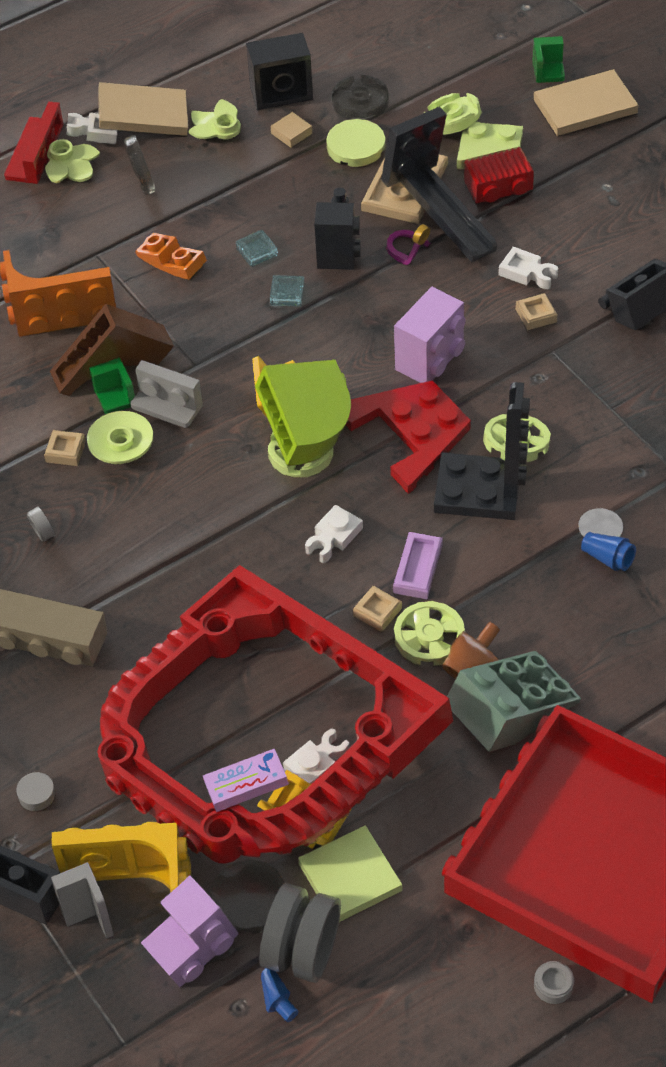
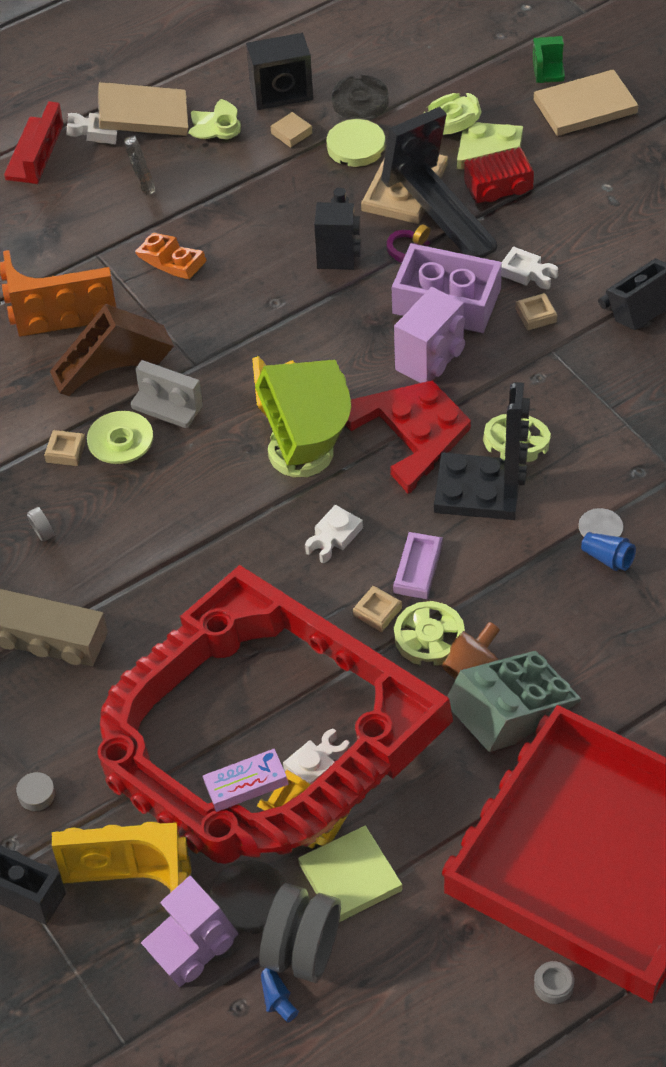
yellowish green plate [45,139,100,183] -> none
light grey panel [51,862,114,939] -> none
green panel [89,358,135,414] -> none
clear light blue tile [235,230,278,267] -> none
clear light blue tile [270,275,305,307] -> none
none -> lavender brick [392,243,502,333]

